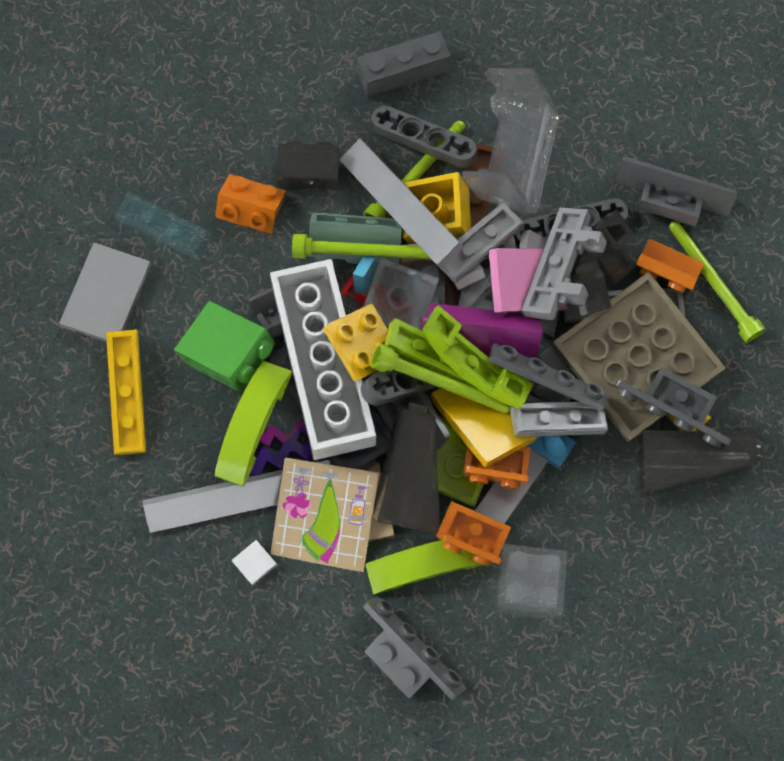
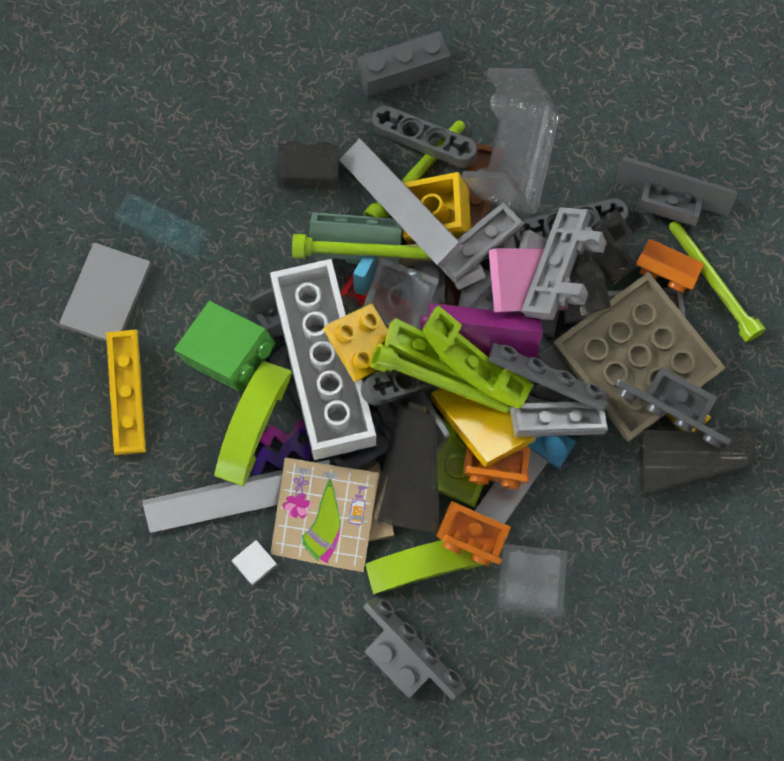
orange bracket [215,174,286,234] -> none

